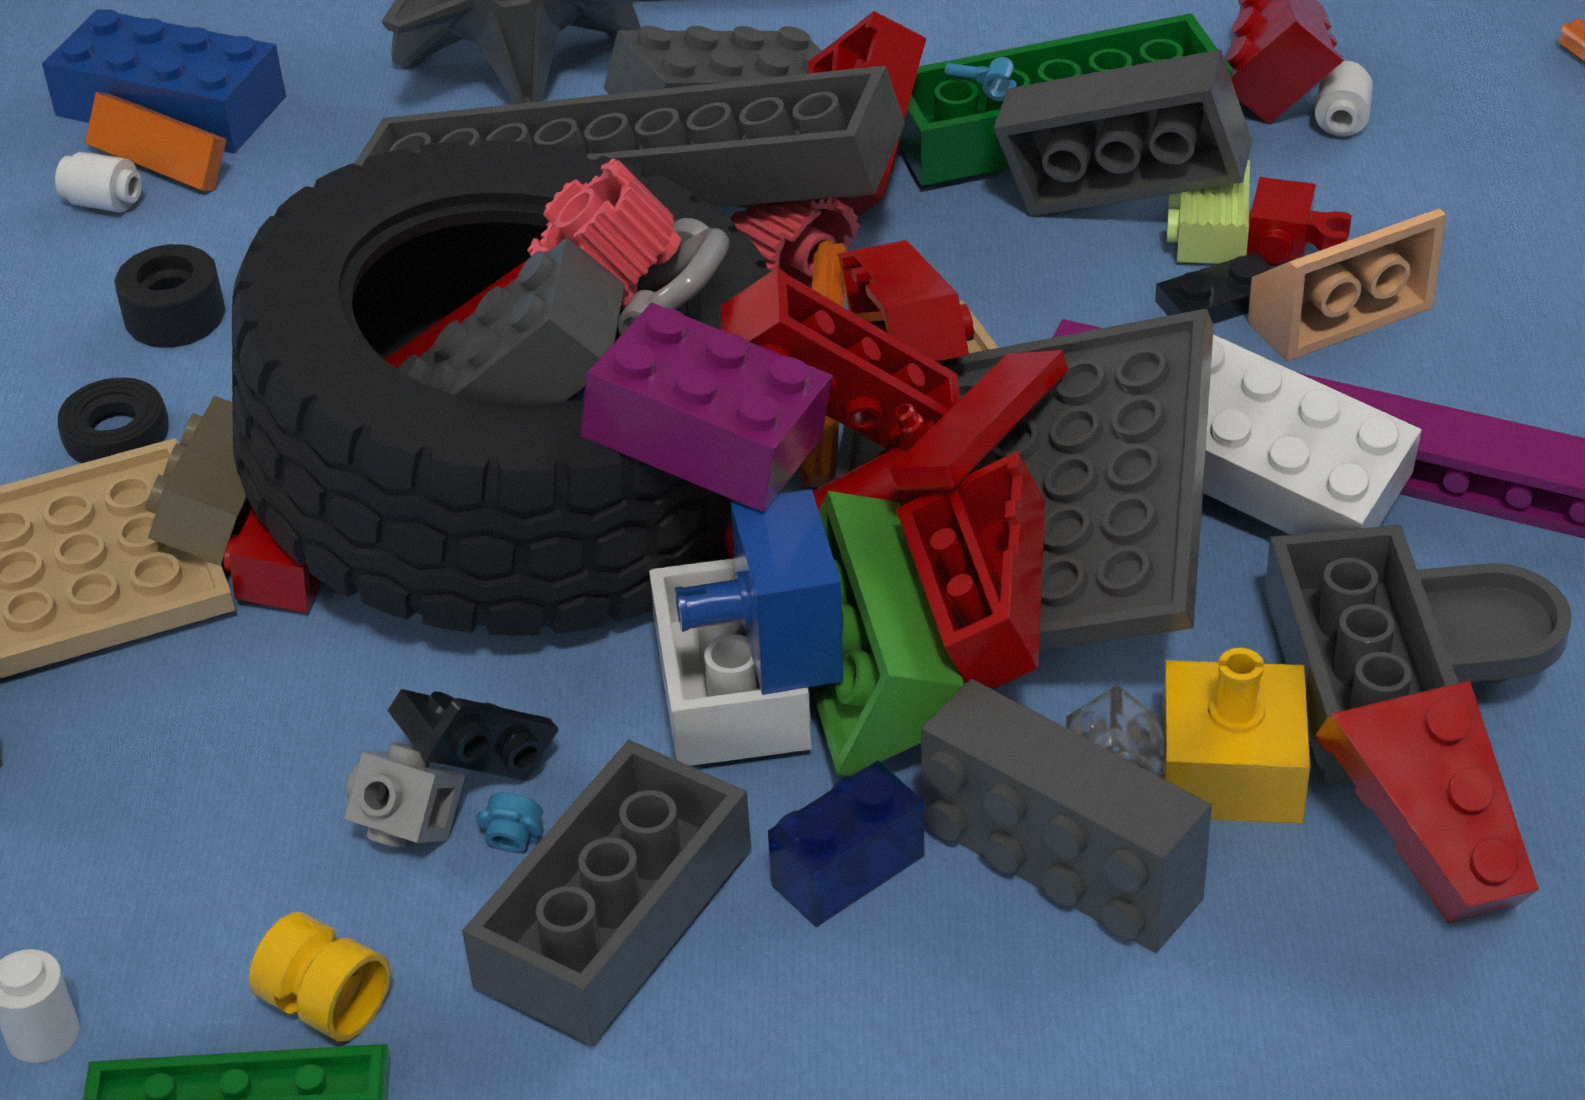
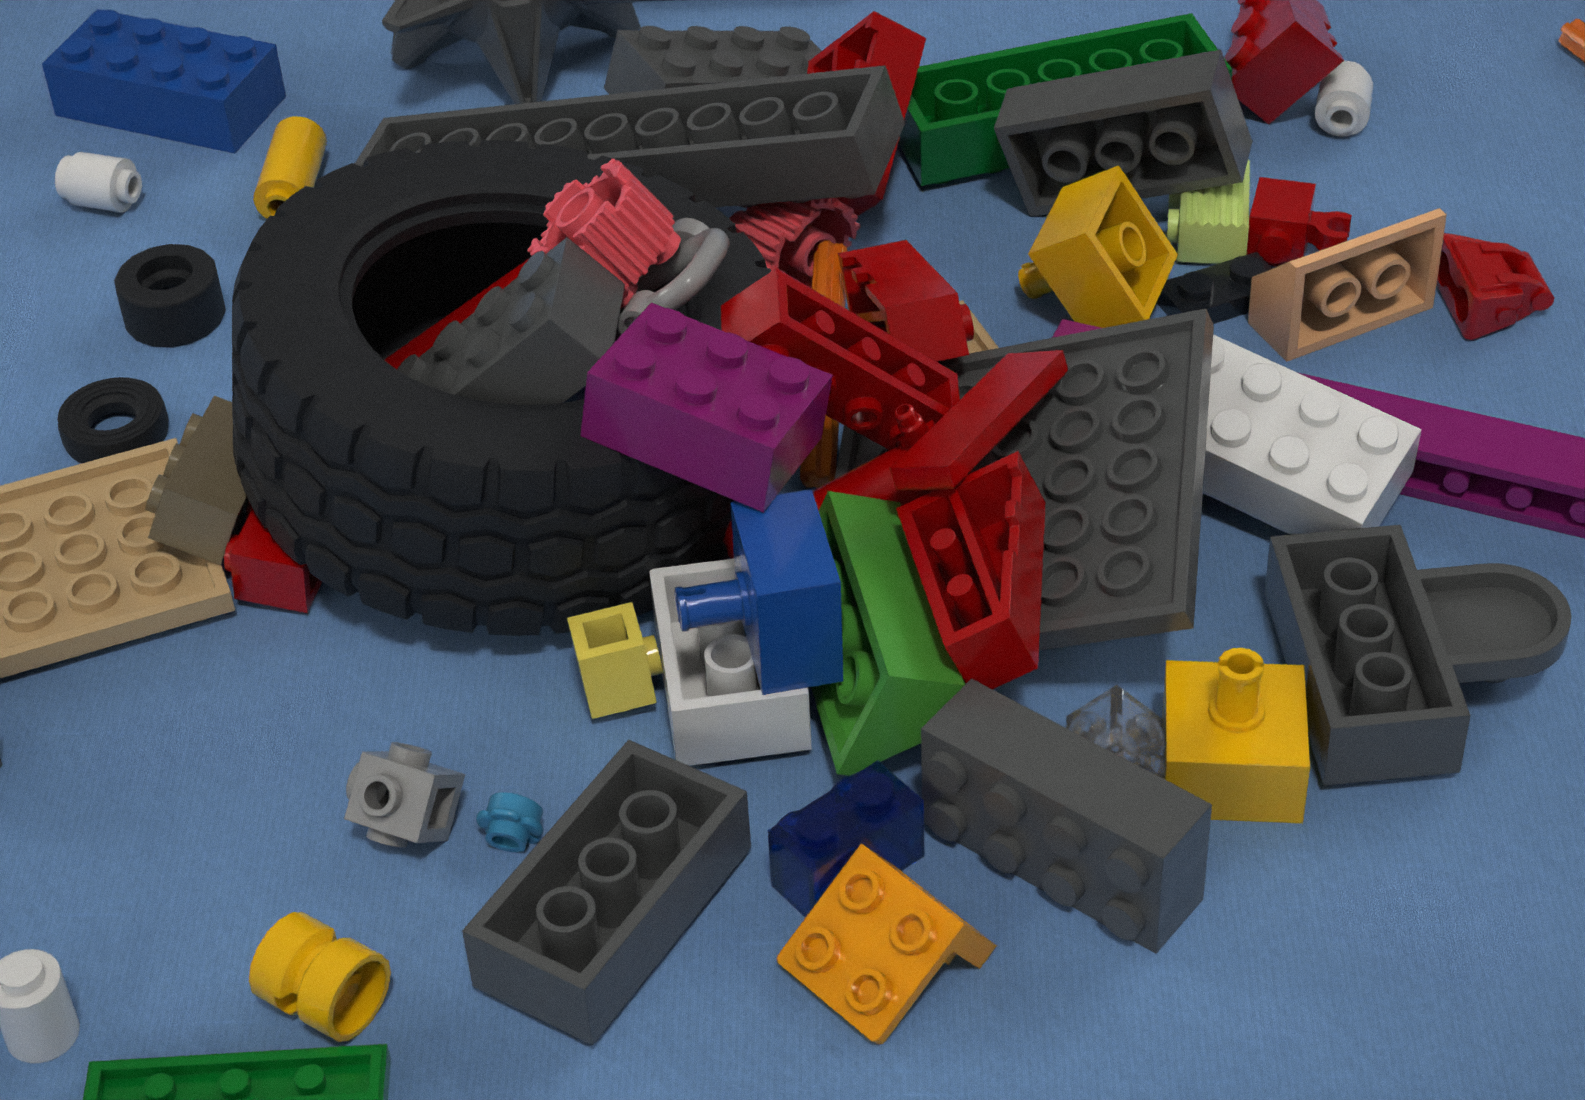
orange tile [85,92,227,191] -> none
black bracket [387,689,558,781] -> none
dark azure hand [945,57,1017,101] -> none
red wedge [1315,680,1539,923] -> none
none -> yellow brick [253,116,327,219]
none -> light yellow brick [567,602,663,719]
none -> light orange bracket [777,843,997,1044]
none -> yellow brick [1018,165,1178,328]
none -> red piece [1436,233,1554,340]

